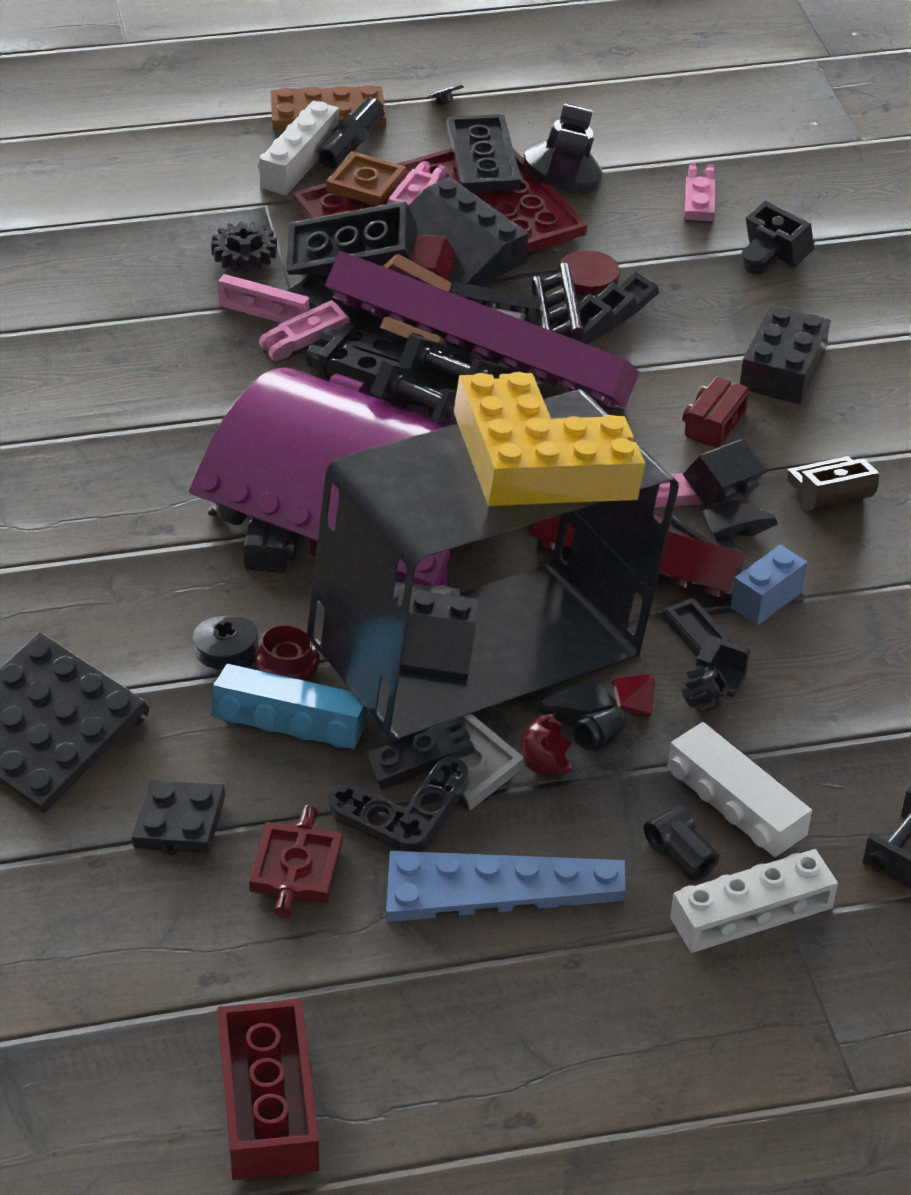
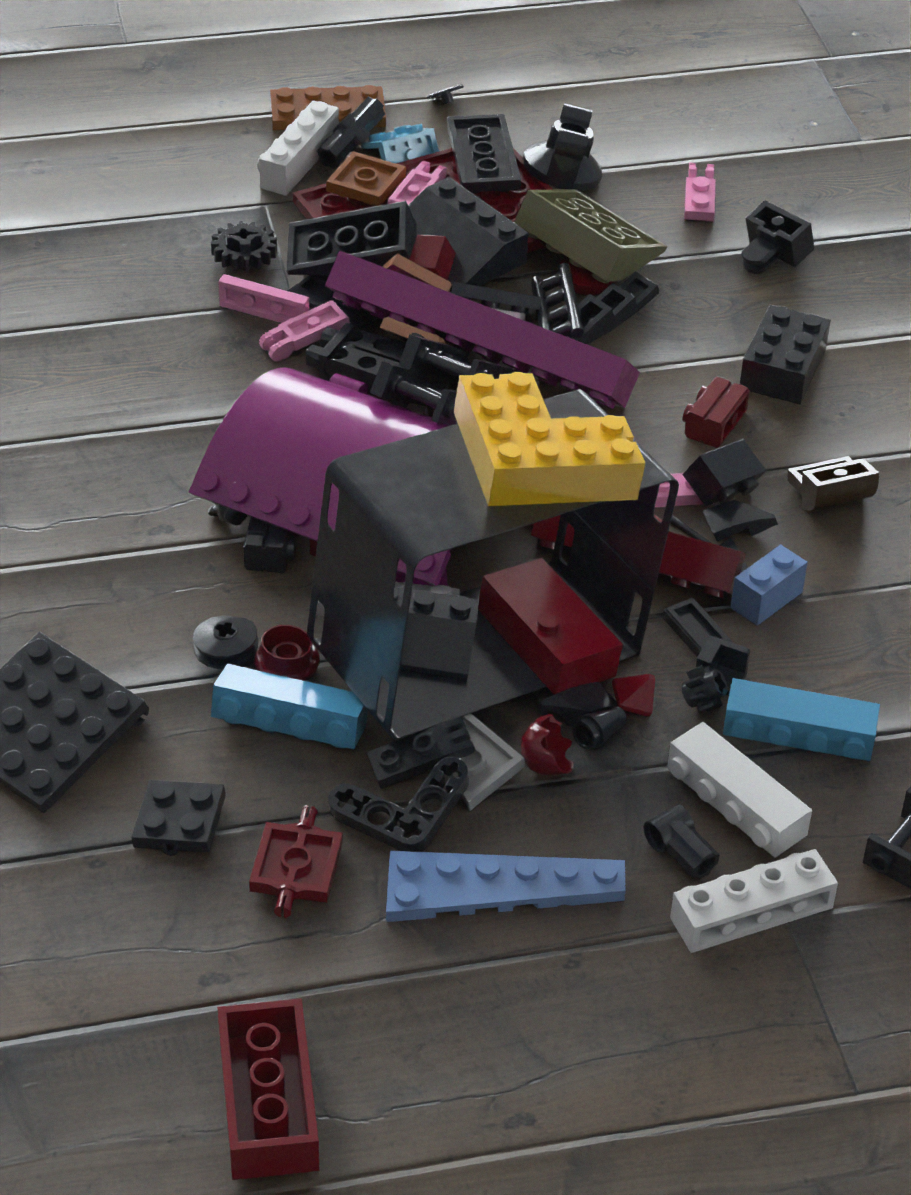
none -> medium azure bracket [361,124,439,163]
none -> dark red brick [478,558,623,694]
none -> olive slope [514,189,667,283]
none -> dark azure brick [723,678,880,761]

